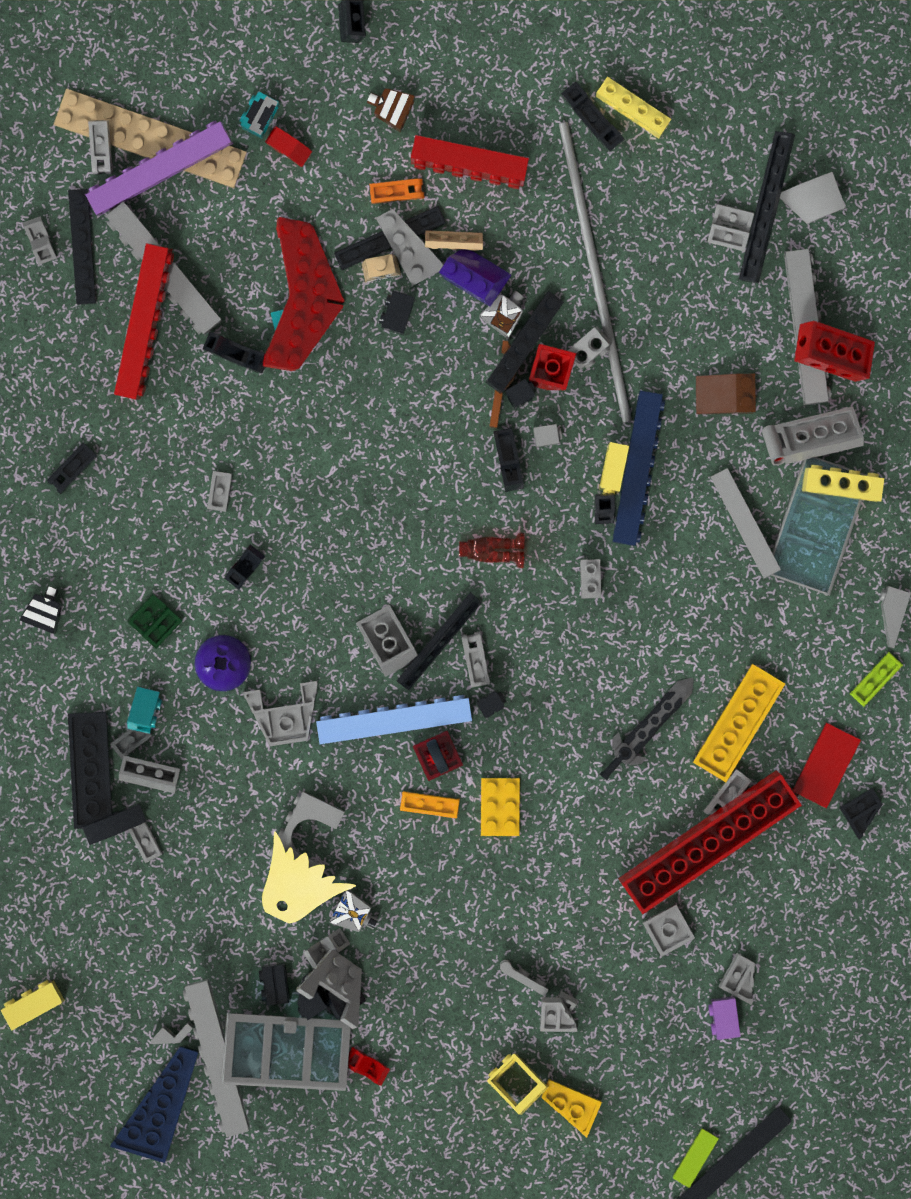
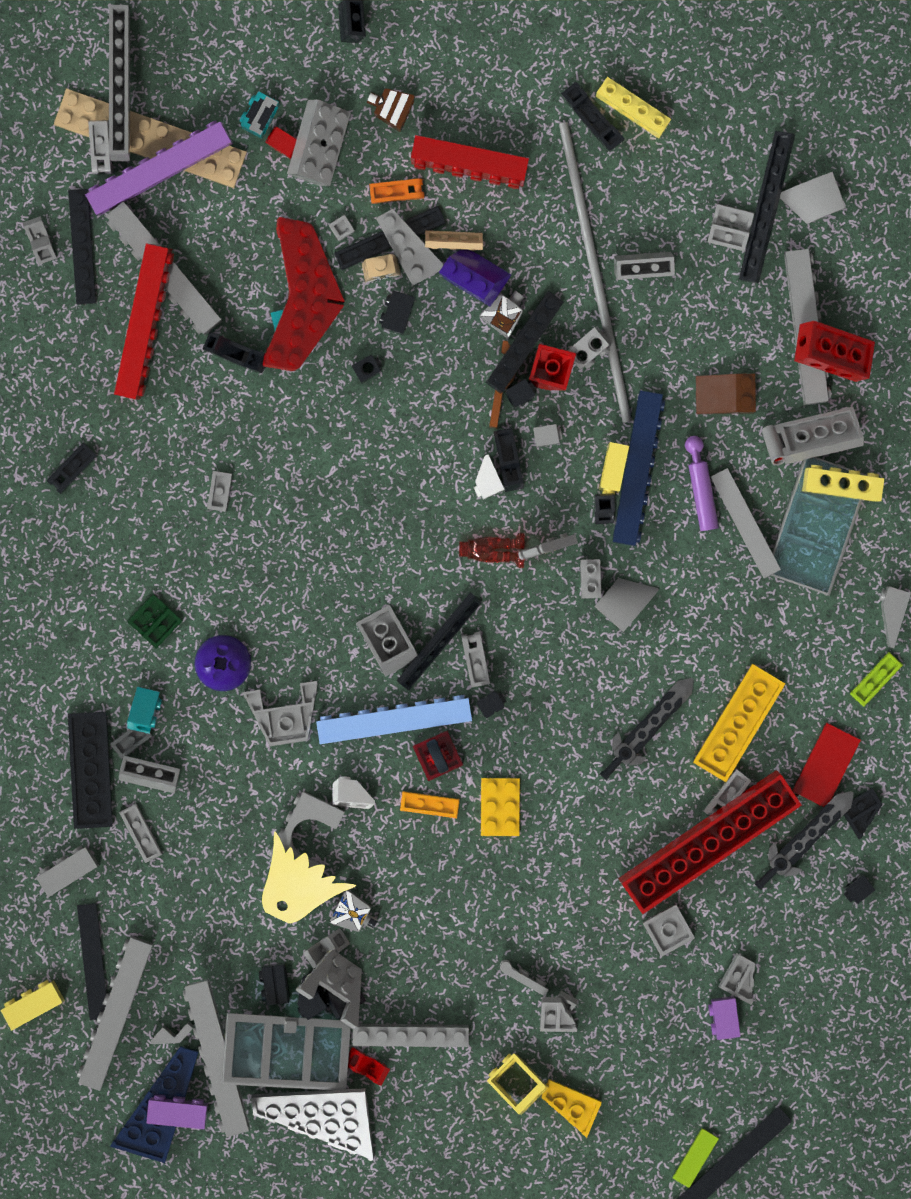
torso [20,586,62,634] -> none
black slope [82,804,147,845] -> none
black slope [225,544,265,590] -> none
none -> light grey brick [36,846,99,897]
none -> black tile [77,903,107,1020]
none -> light grey brick [77,936,154,1091]
none -> light grey brick [109,5,130,161]
none -> medium lavender brick [147,1095,208,1129]
none -> wing [251,1088,374,1161]
none -> light grey brick [287,100,351,186]
none -> light grey plate [329,215,355,242]
none -> white slope [332,777,375,809]
none -> black brick [352,354,383,384]
none -> light grey brick [353,1024,469,1047]
none -> white slope [474,455,504,500]
none -> light grey container [518,533,578,560]
none -> light grey slope [594,578,659,632]
none -> light grey brick [614,252,675,280]
none -> medium lavender piece [685,436,719,532]
none -> sword [754,791,854,890]
none -> black brick [843,874,875,904]

